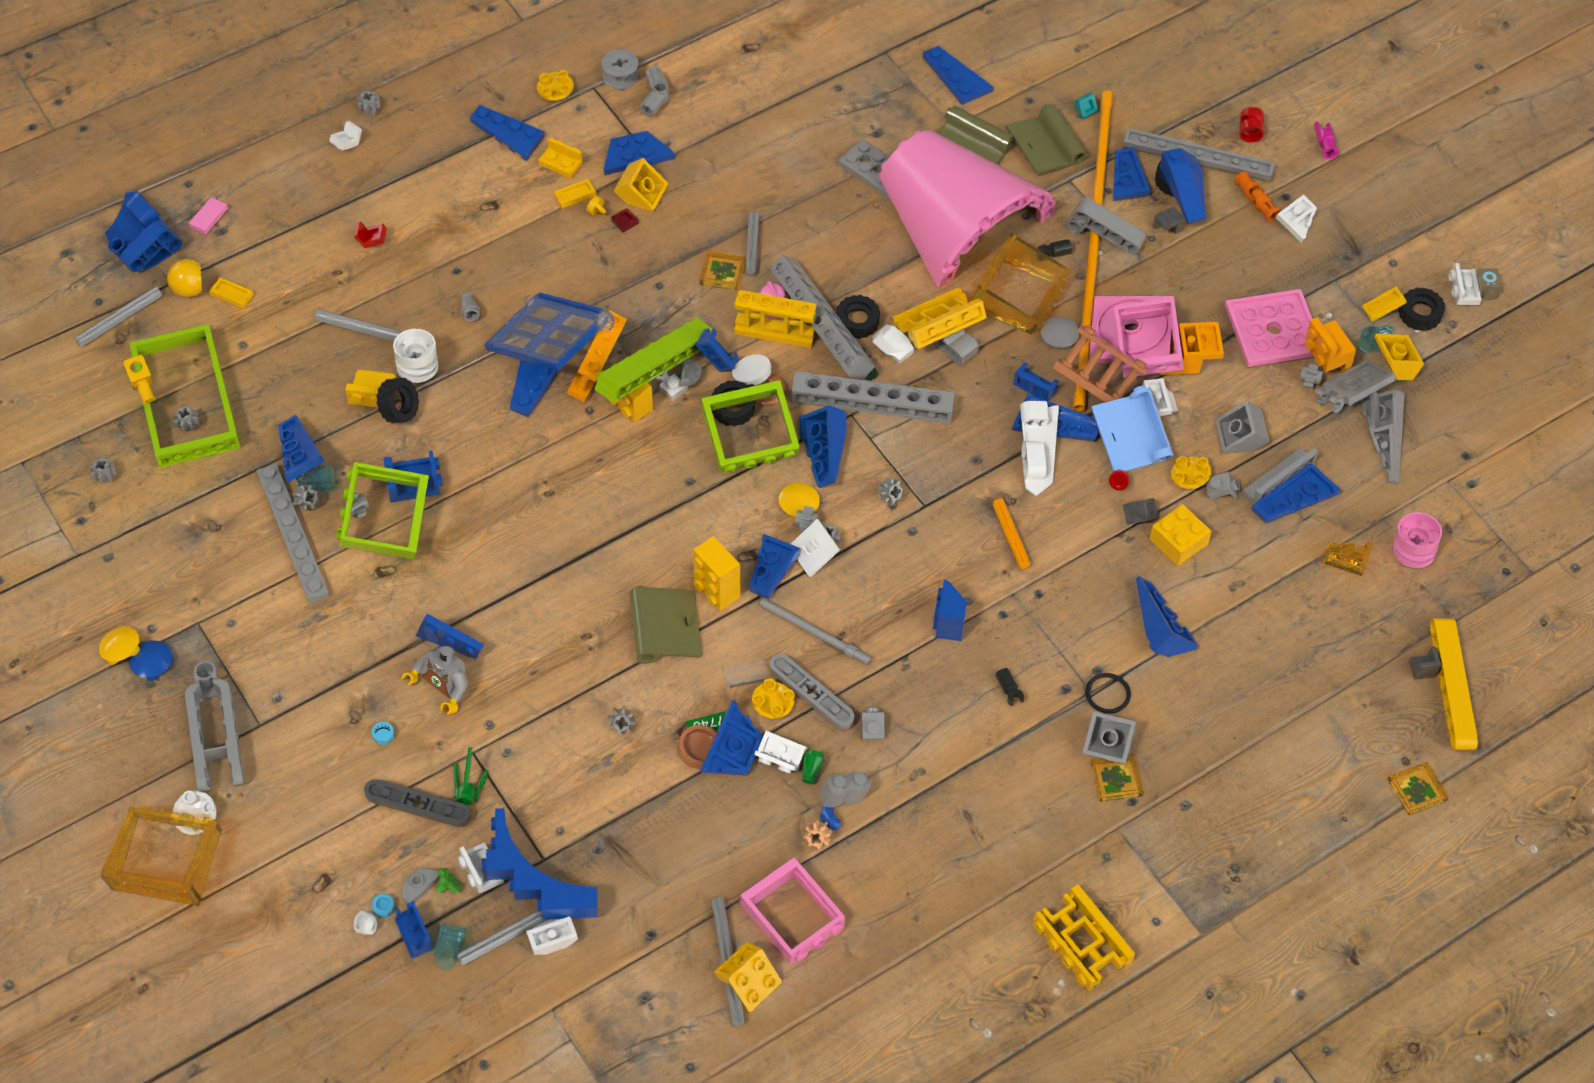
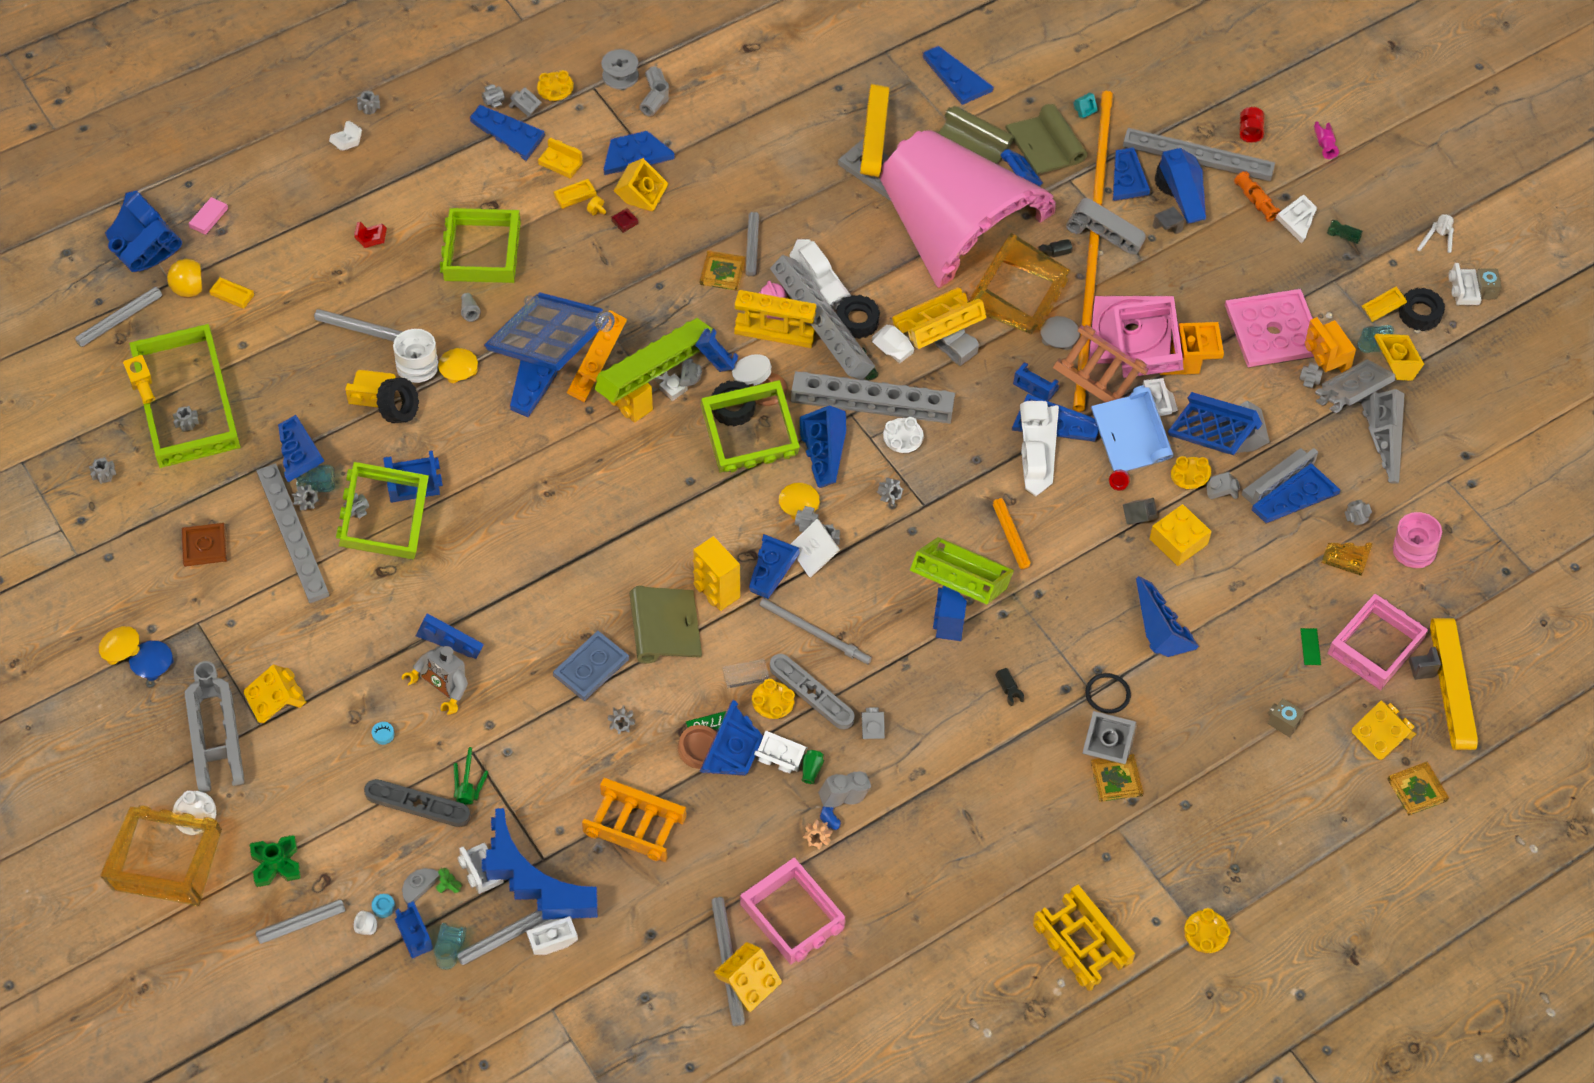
none -> dark orange tile [182,523,227,567]
none -> yellow bracket [244,664,306,723]
none -> green plant [250,835,301,887]
none -> light grey axle [256,899,345,944]
none -> yellow dish [438,348,478,383]
none -> lime window [440,208,521,283]
none -> light grey gear [481,84,504,108]
none -> light grey bracket [509,87,542,117]
none -> sand blue plate [553,631,629,701]
none -> light orange fence [582,778,686,862]
none -> white panel [790,239,851,310]
none -> yellow beam [860,84,889,177]
none -> white dish [883,417,923,453]
none -> lime window [910,537,1014,605]
none -> blue plate [1001,149,1043,186]
none -> blue fence [1168,392,1262,455]
none -> yellow dish [1184,908,1230,954]
none -> dark tan brick [1268,698,1305,737]
none -> green sticker [1300,628,1321,665]
none -> clear green bar [1327,220,1363,244]
none -> bright pink window [1327,594,1428,690]
none -> light grey gear [1344,500,1372,525]
none -> yellow bracket [1352,700,1417,760]
none -> white plant [1417,214,1454,253]

